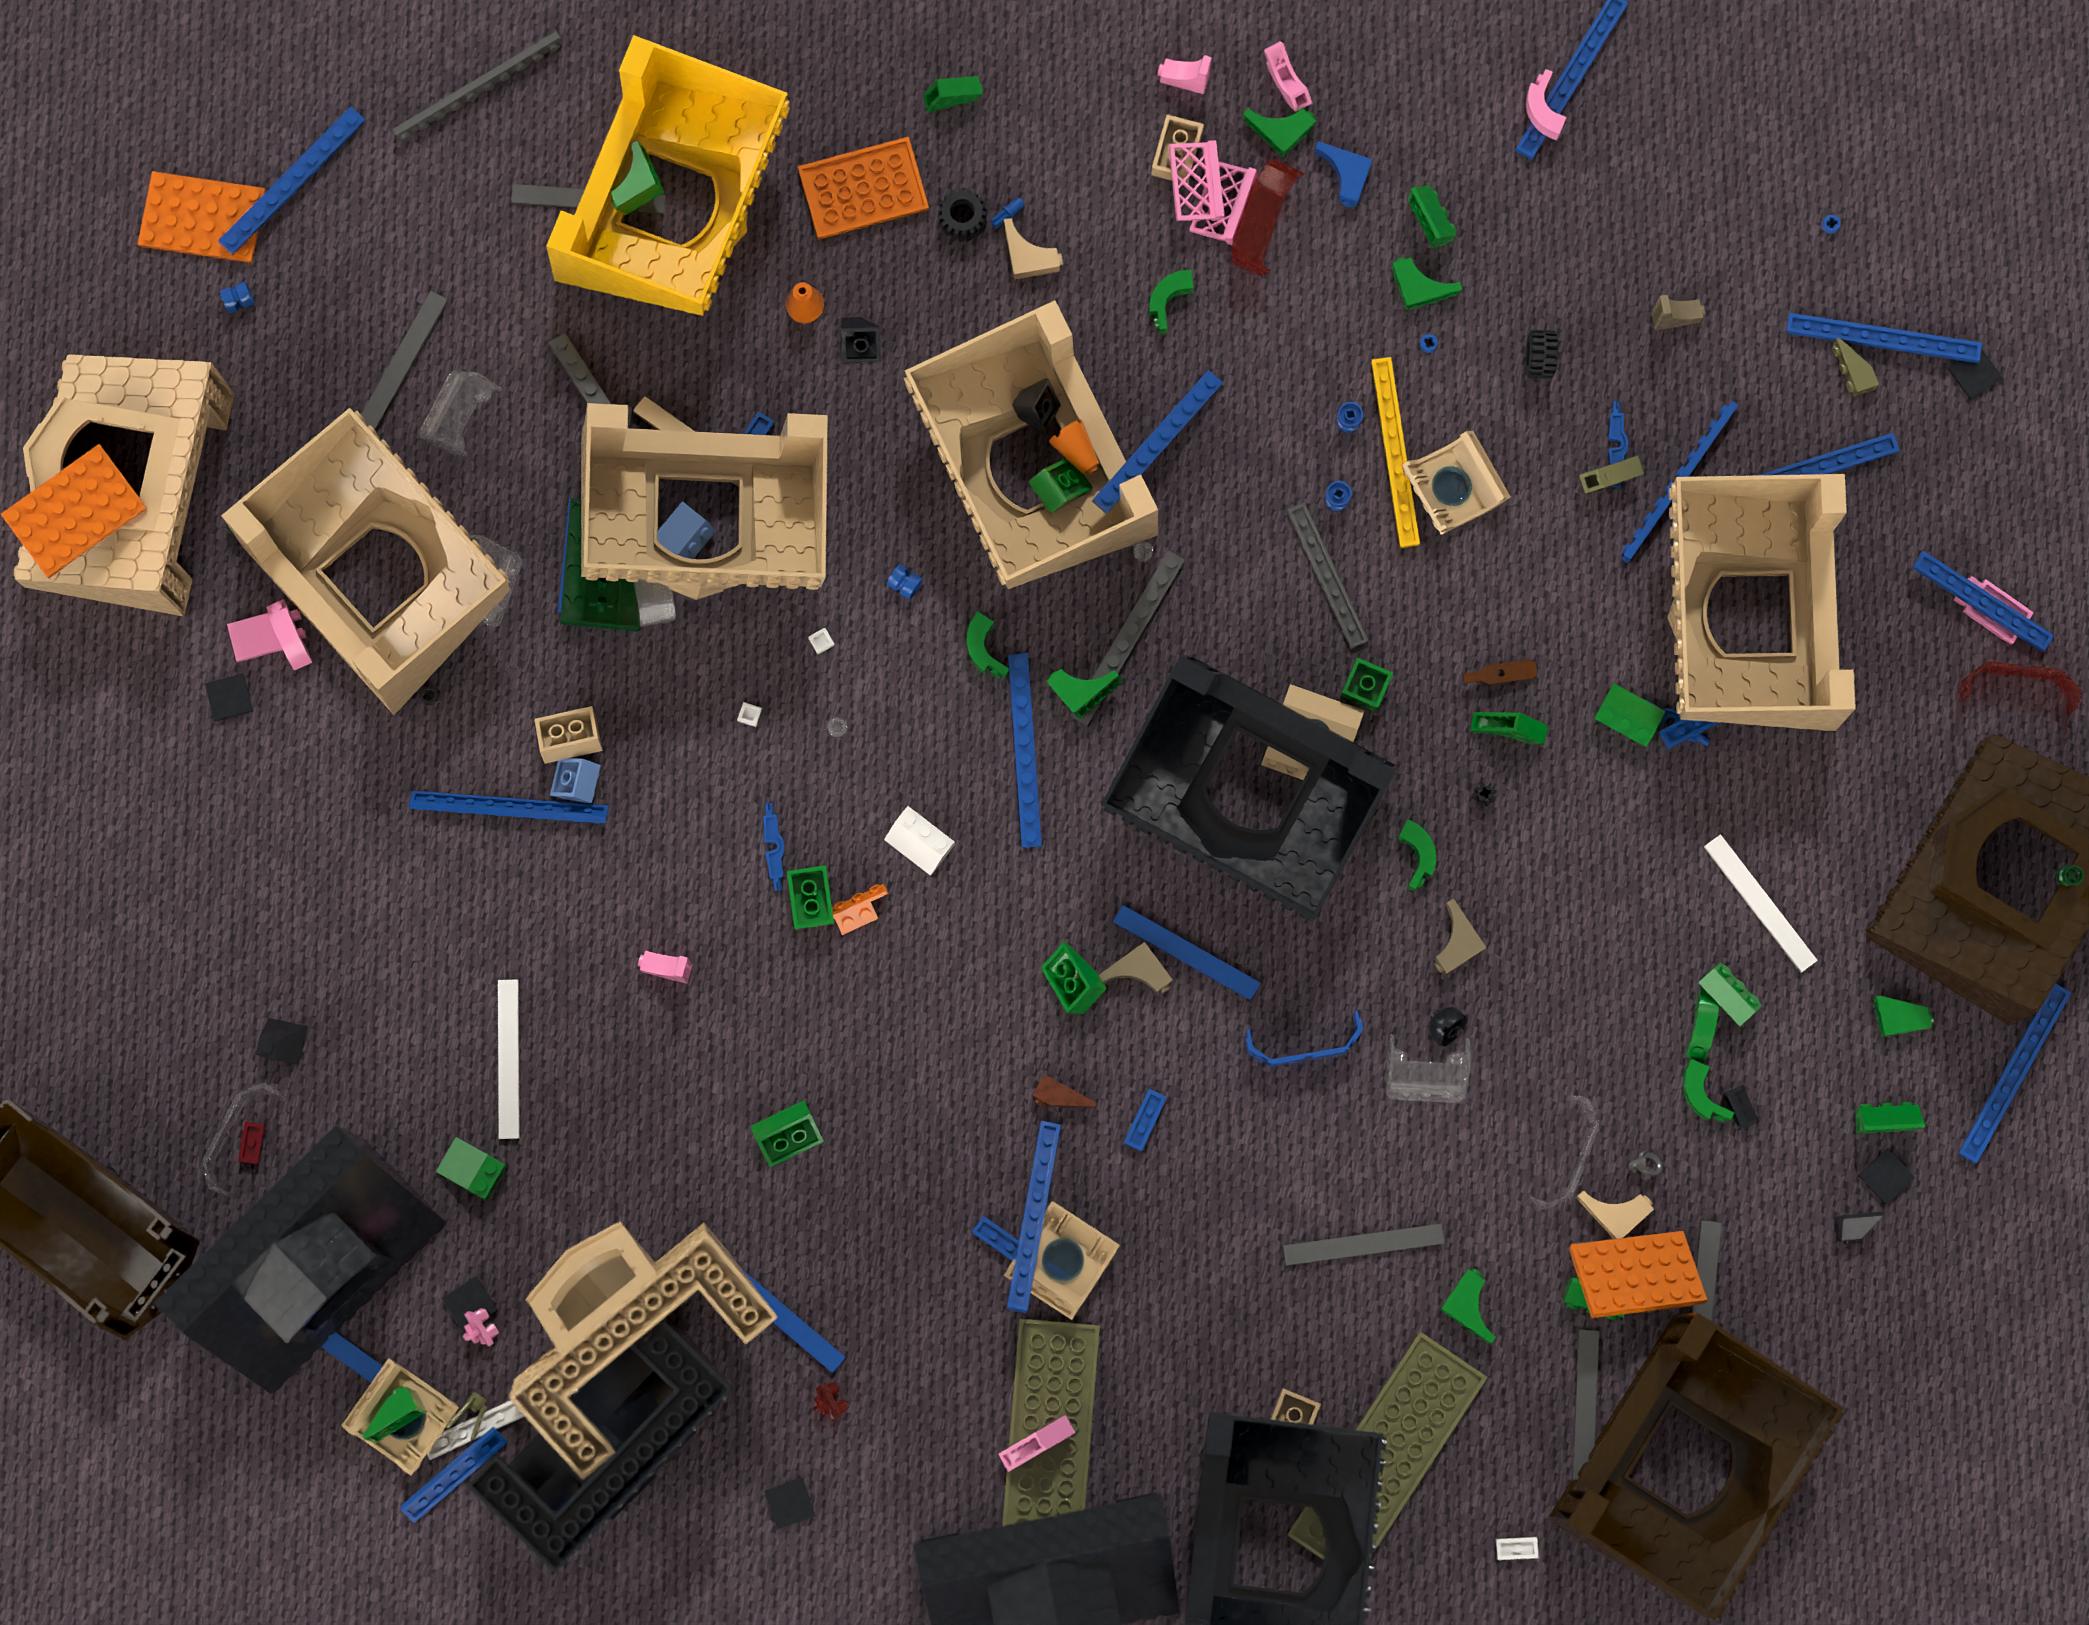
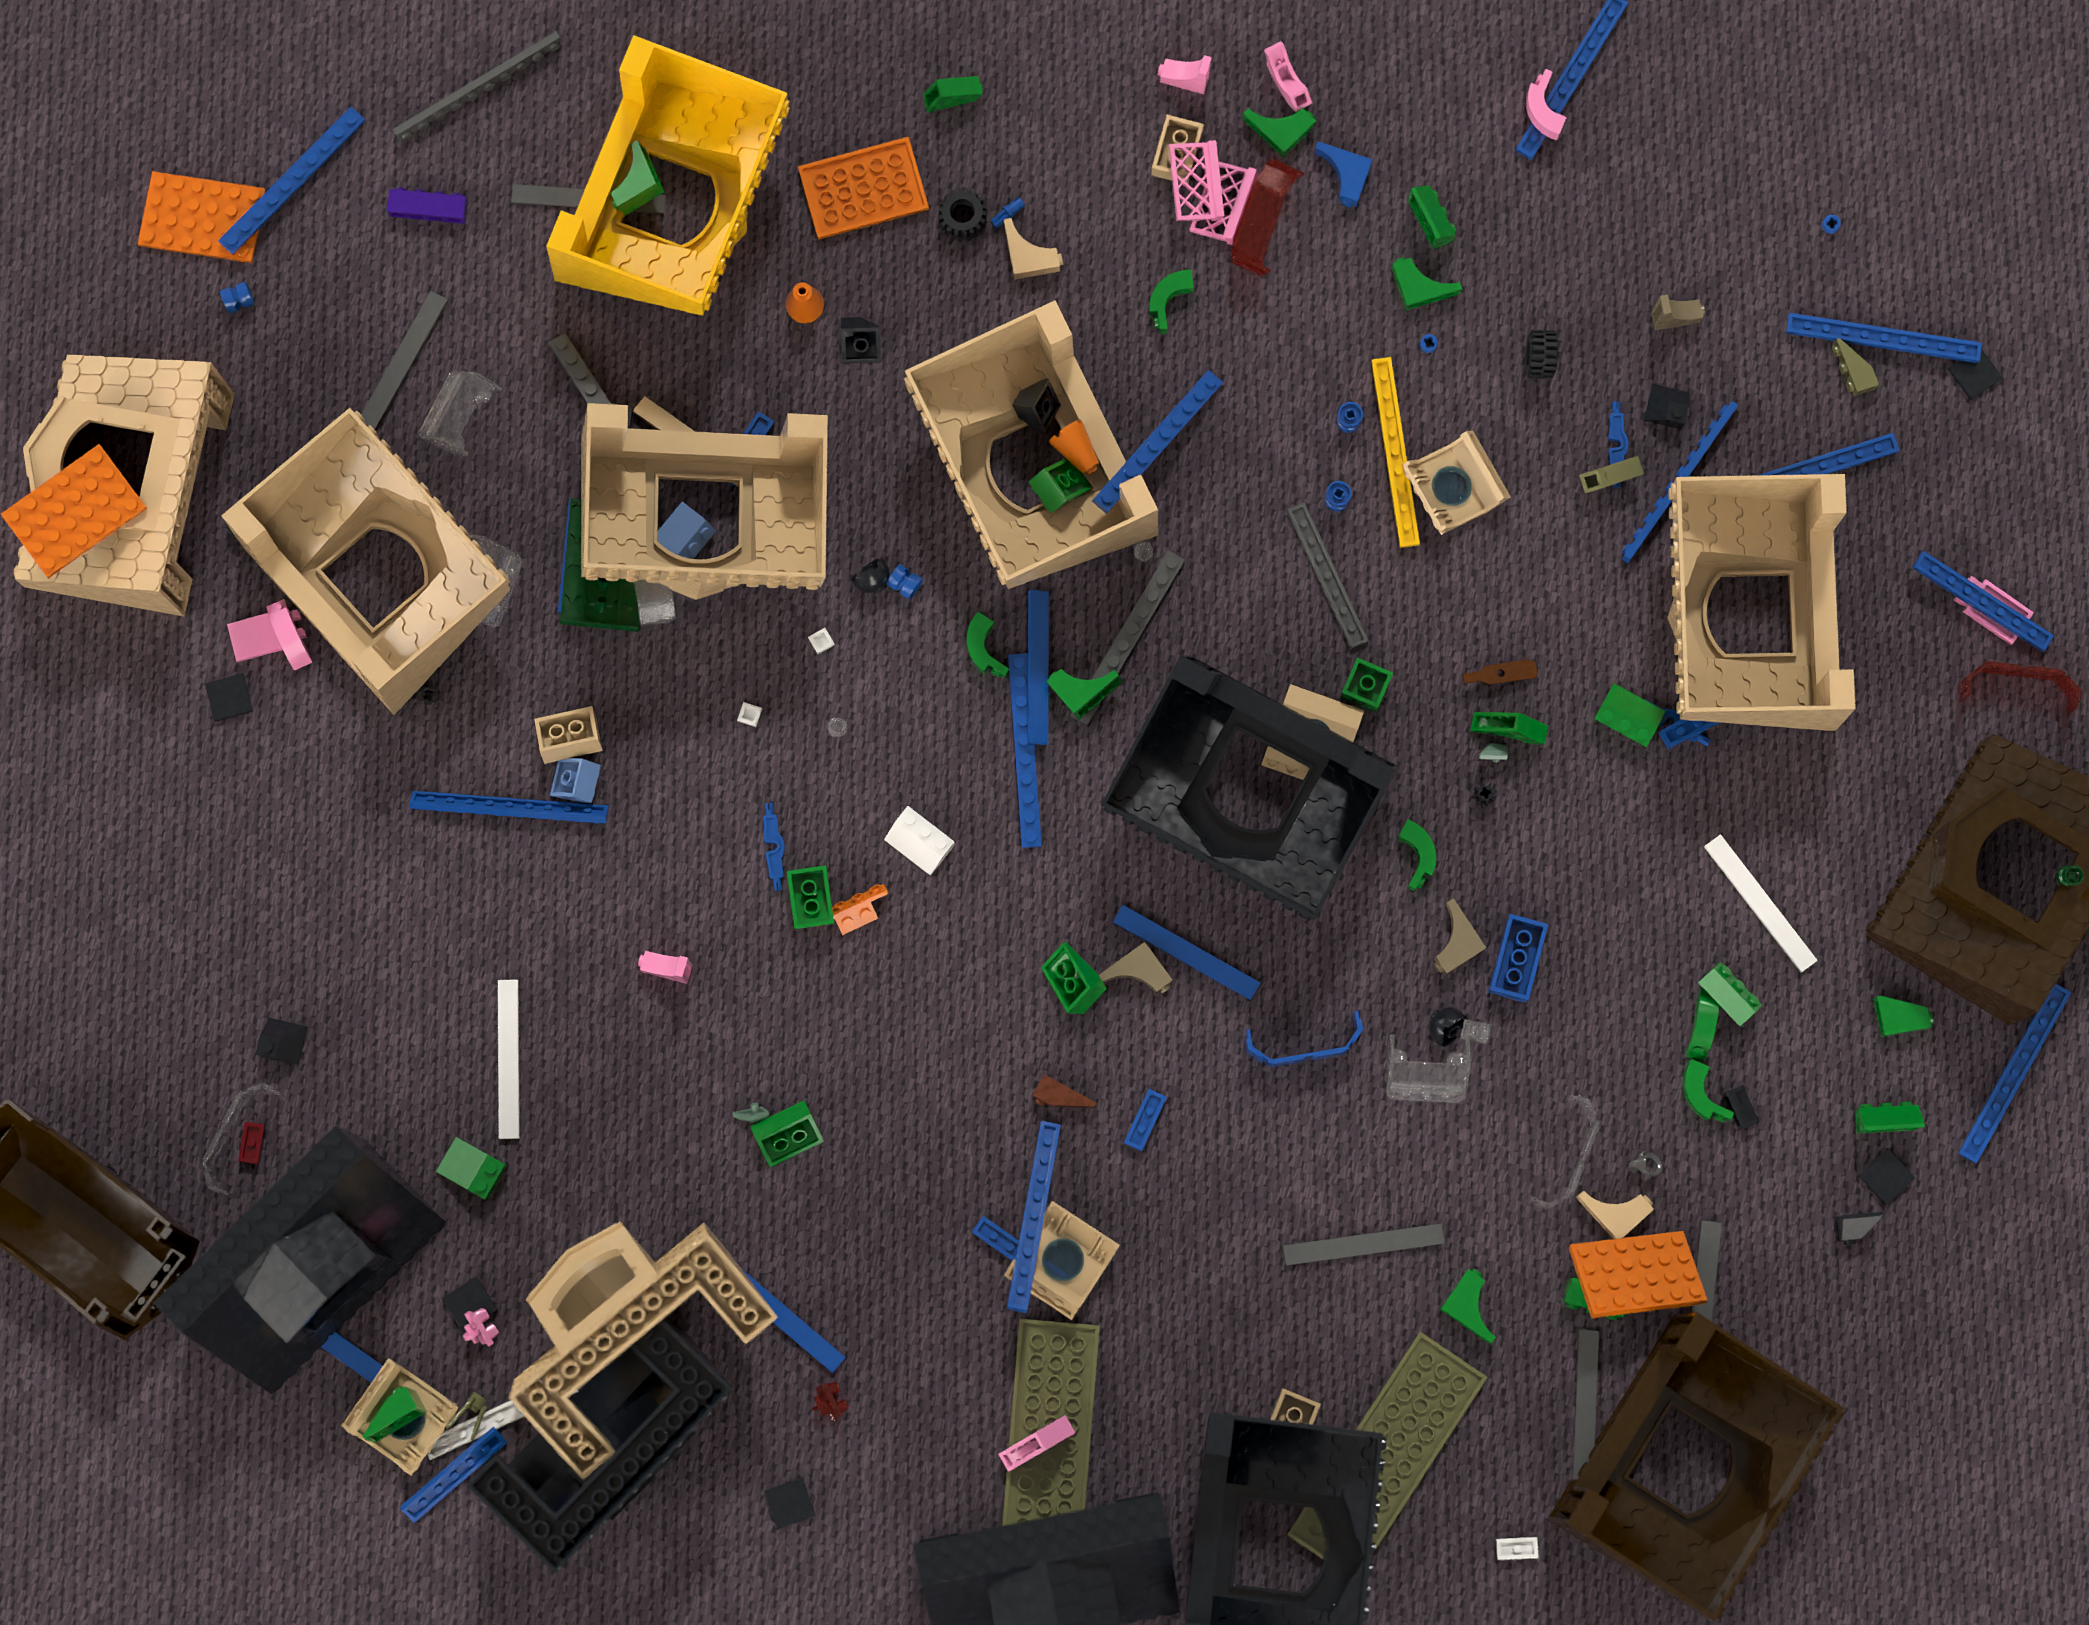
none -> dark purple brick [387,187,468,224]
none -> sand green piece [732,1103,769,1123]
none -> black cylinder [850,557,890,594]
none -> blue tile [1027,590,1049,745]
none -> clear bracket [1461,1019,1492,1044]
none -> sand green piece [1479,743,1508,762]
none -> blue brick [1487,914,1548,1003]
none -> black slope [1644,383,1690,429]

